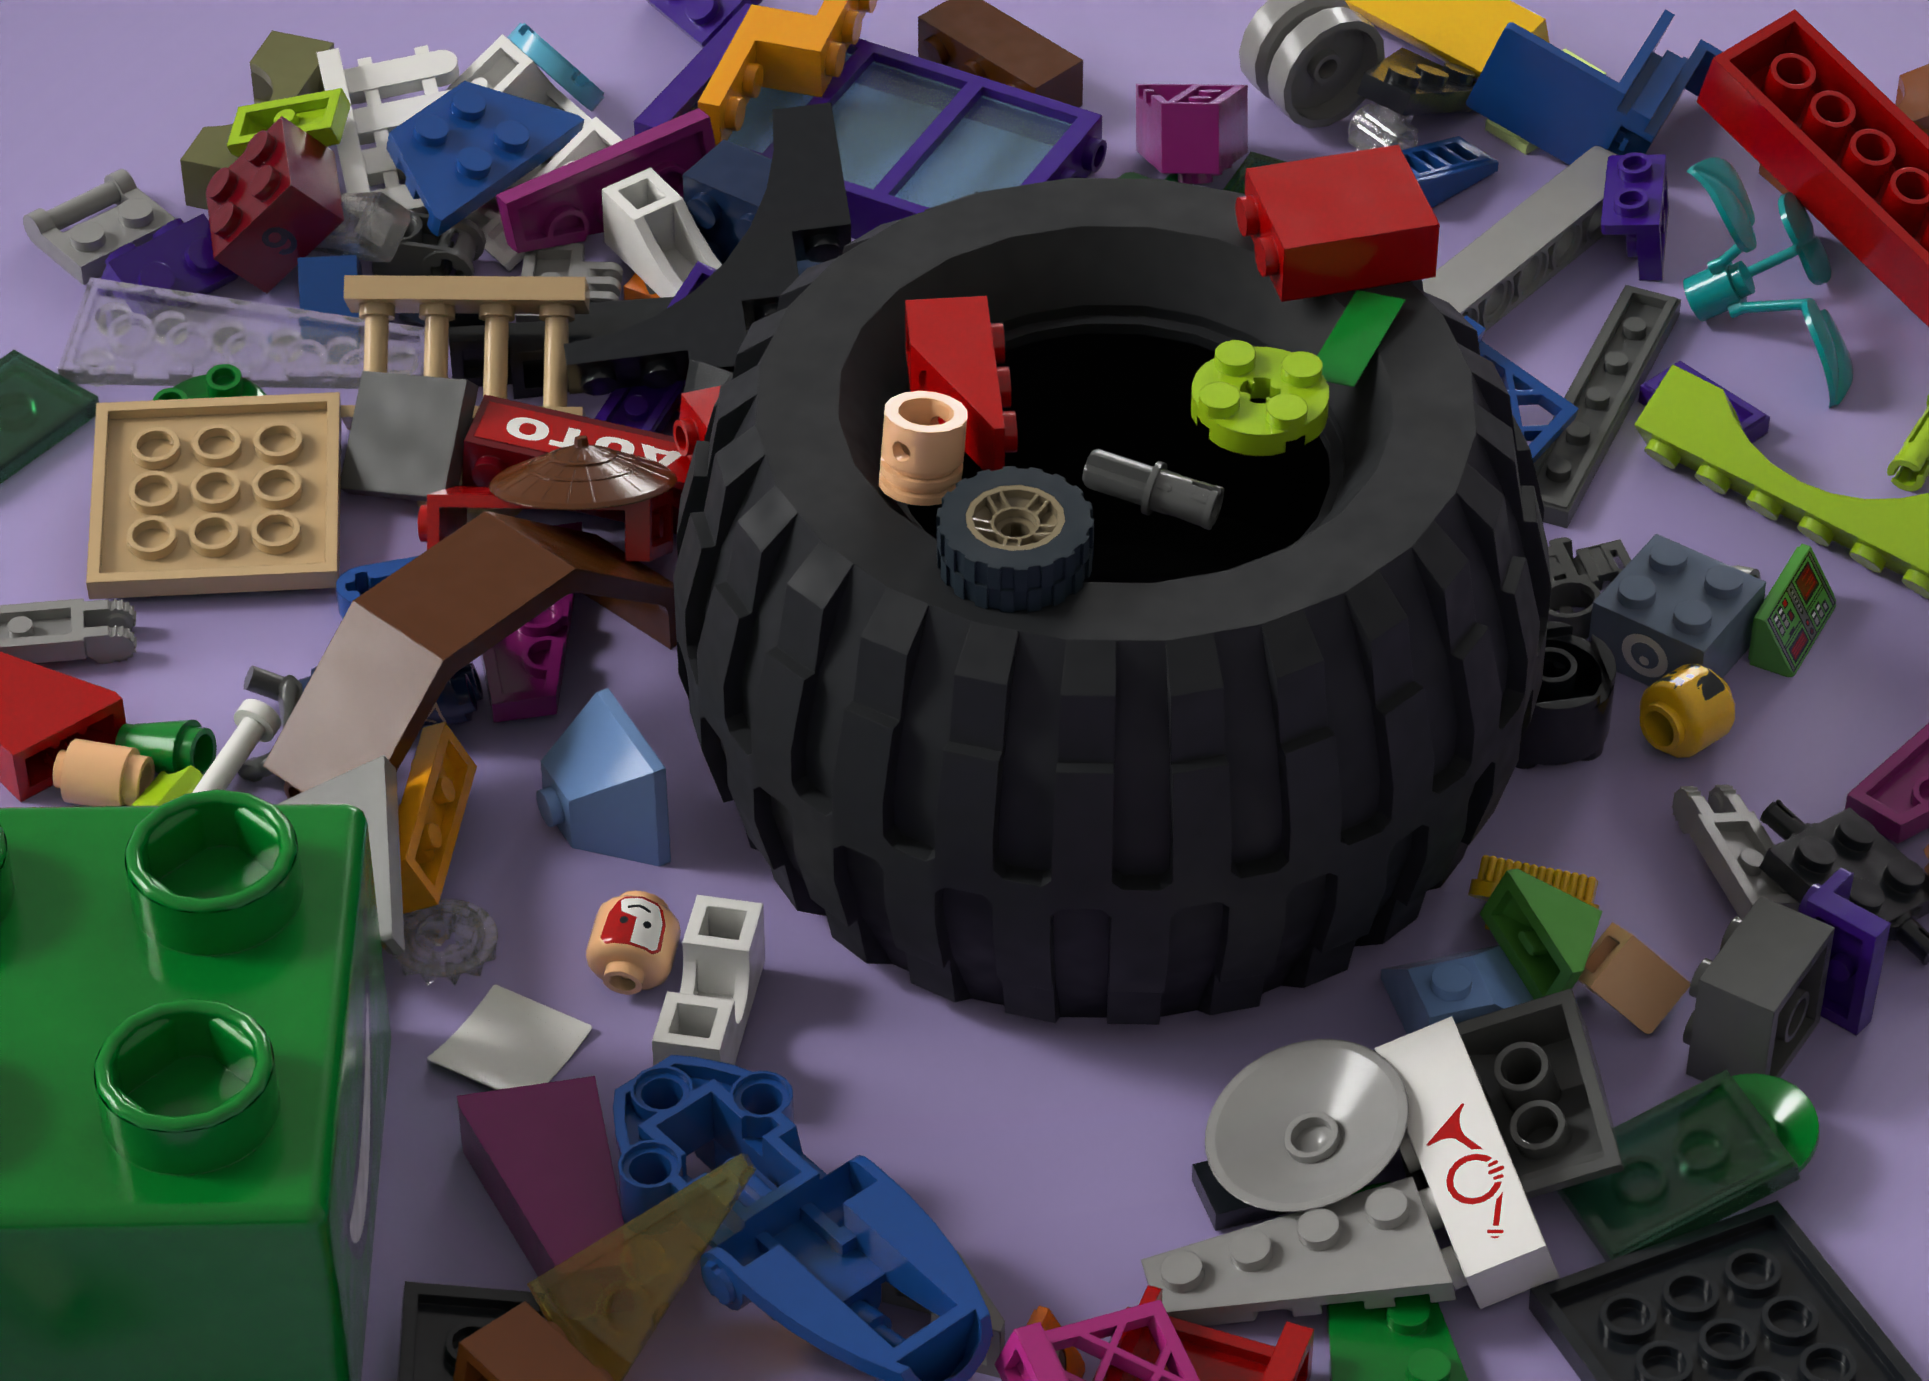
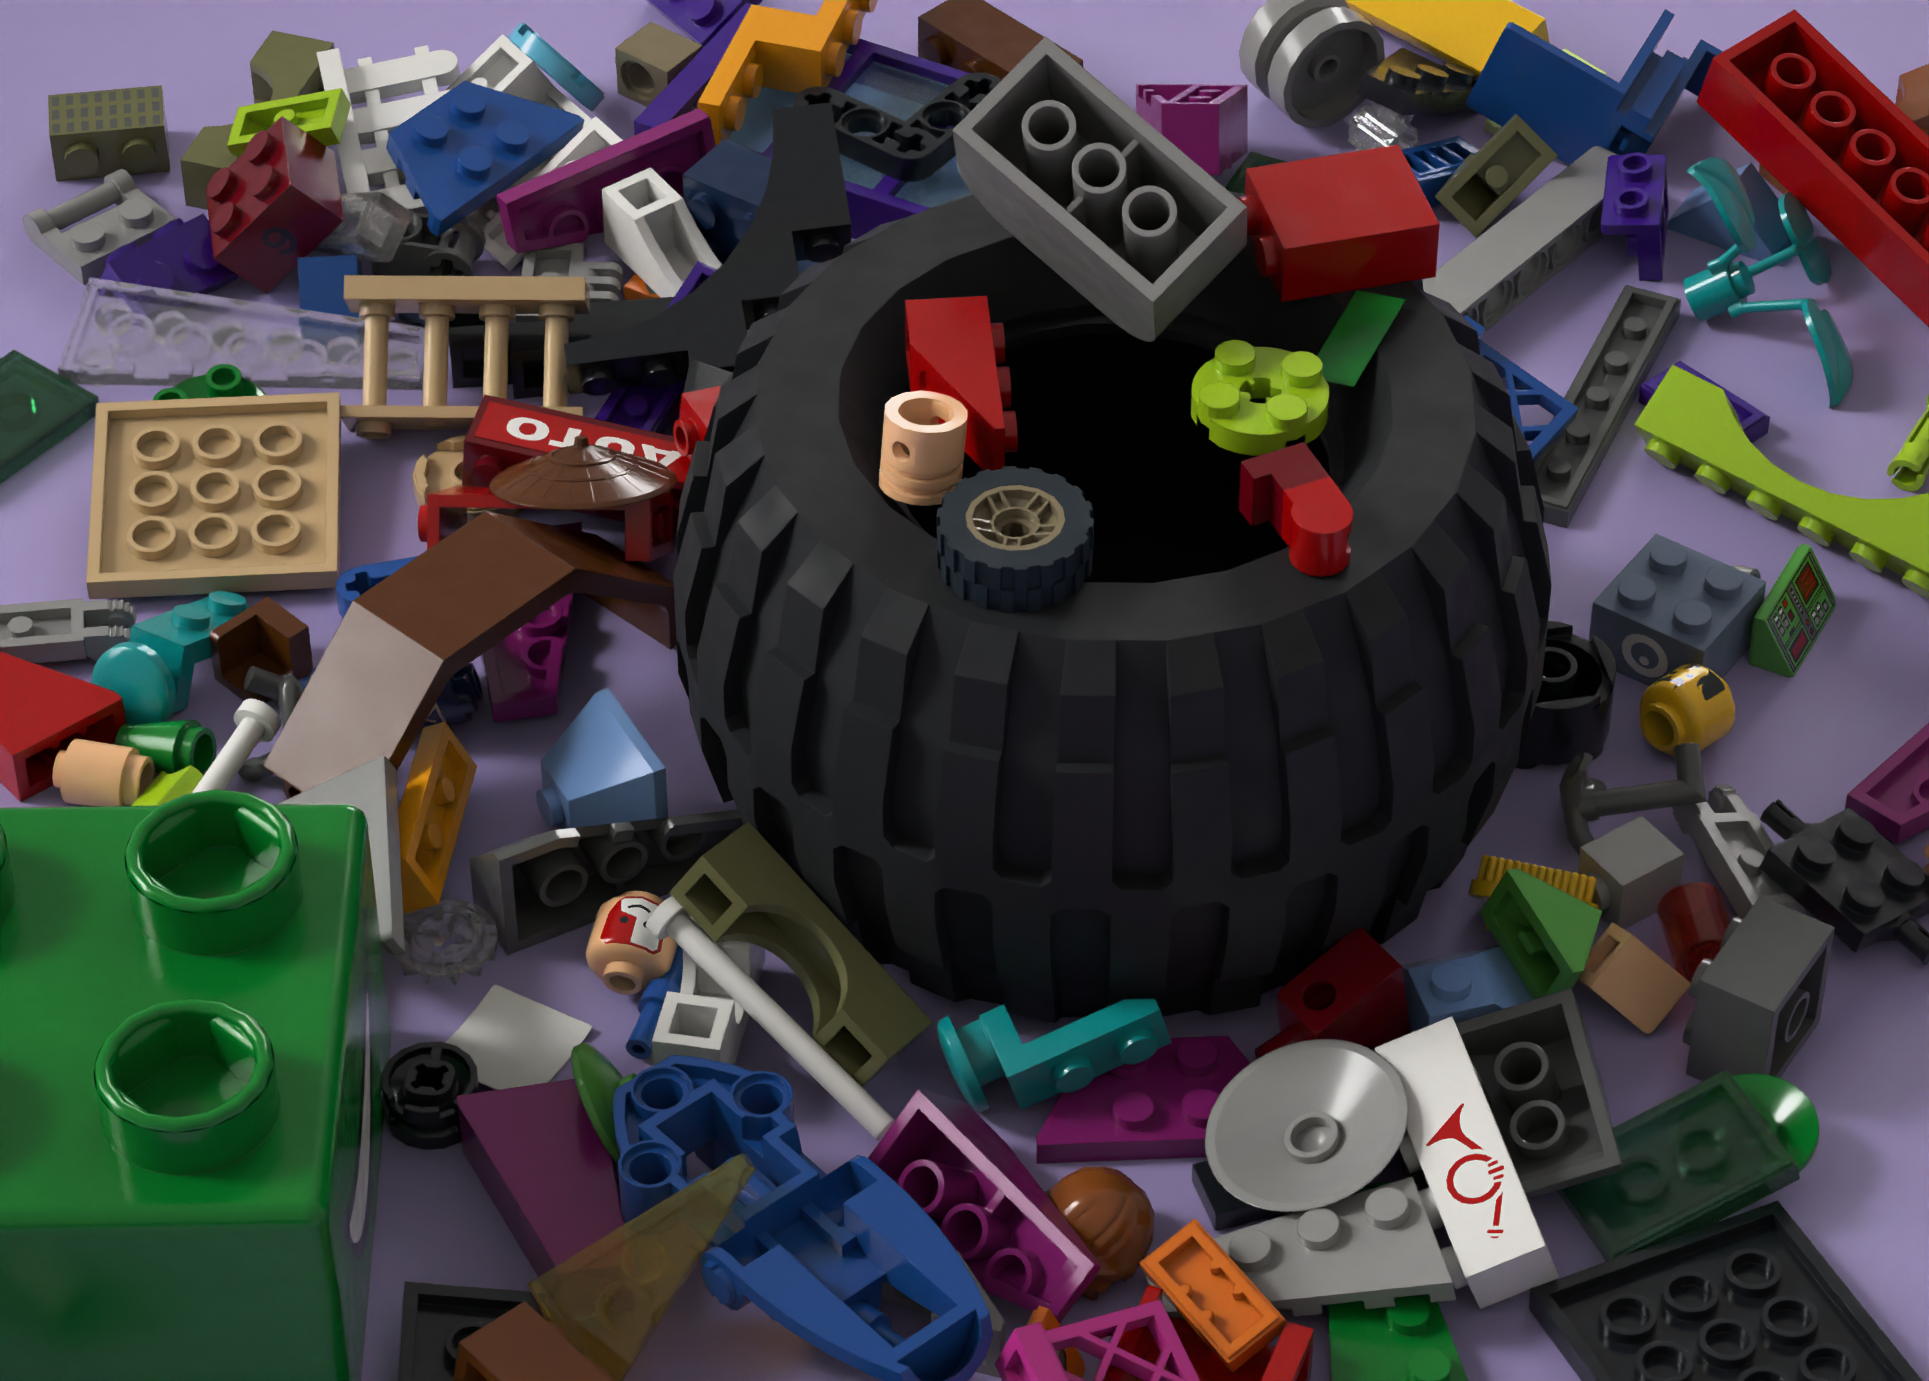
dark grey tile [341,371,479,502] -> none
dark grey axle [1082,449,1225,530] -> none
dark grey piece [1548,537,1631,639] -> none
dark purple bracket [1798,867,1891,1036] -> none
none -> olive brick [48,85,170,181]
none -> teal piece [91,591,251,724]
none -> reddish brown panel [209,596,313,703]
none -> black wheel [382,1042,478,1150]
none -> dark grey wedge [469,810,743,955]
none -> bright green dish [571,1042,637,1164]
none -> dark tan brick [615,22,703,107]
none -> blue bar [626,946,683,1059]
none -> white bar [646,896,895,1141]
none -> olive arch [669,821,933,1087]
none -> black beam [793,72,1001,182]
none -> magenta wedge [868,1089,1102,1323]
none -> teal piece [937,999,1172,1112]
none -> light grey brick [952,36,1247,342]
none -> magenta wing [1036,1036,1250,1164]
none -> dark orange hair [1044,1167,1155,1300]
none -> orange plate [1139,1219,1286,1373]
none -> leg [1239,442,1354,577]
none -> dark red torso [1255,927,1411,1059]
none -> olive slope [1435,114,1558,238]
none -> dark grey piece [1559,743,1707,855]
none -> light grey brick [1577,815,1685,929]
none -> clear red brick [1657,882,1730,983]
none -> medium blue slope [1668,162,1792,261]

